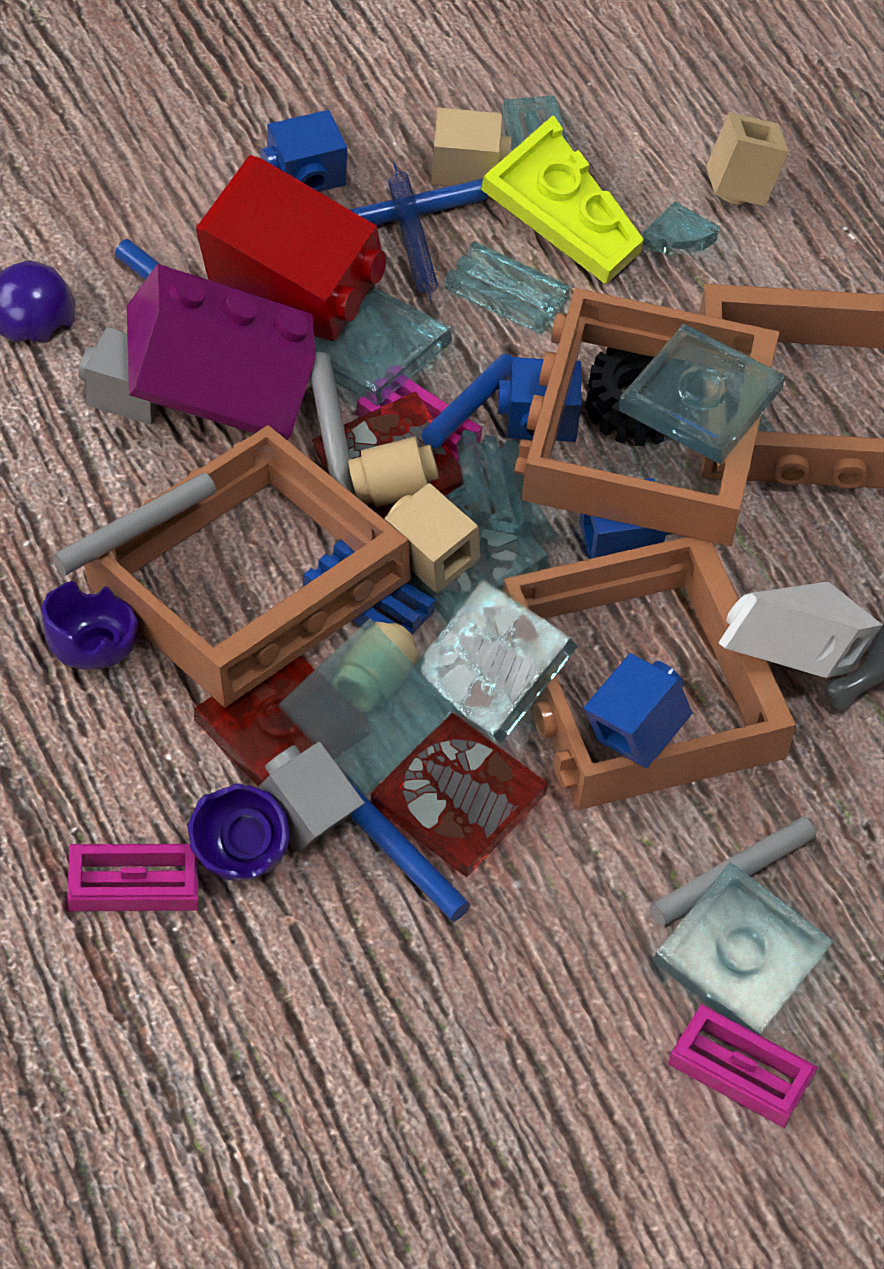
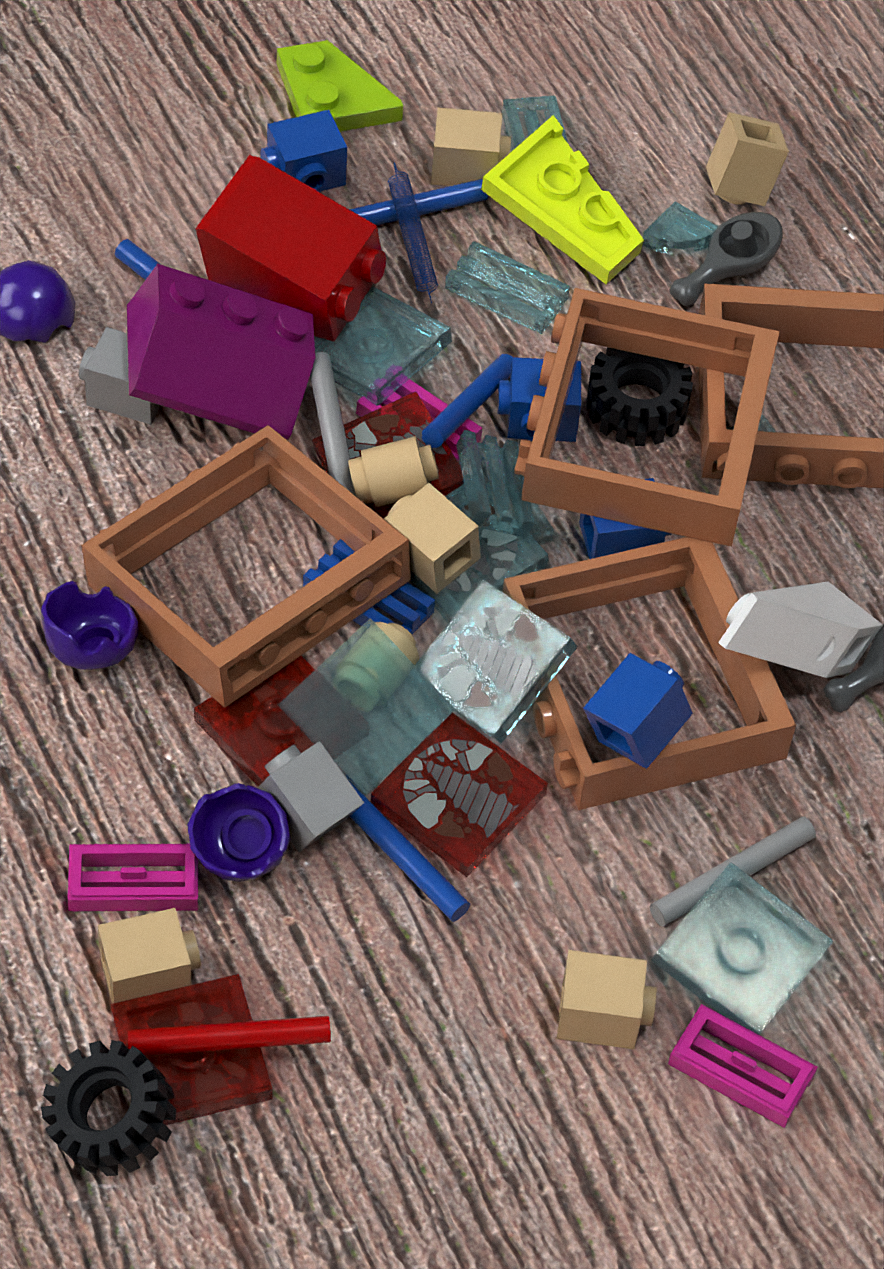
light grey bar [52,472,216,576] -> none
clear light blue tile [619,324,785,464] -> none
none -> black tyre [41,1040,176,1176]
none -> tan brick [98,908,201,1014]
none -> clear red tile [110,974,273,1125]
none -> red bar [128,1016,331,1056]
none -> lime wing [276,40,403,132]
none -> tan brick [556,950,657,1049]
none -> dark grey piece [669,212,783,306]

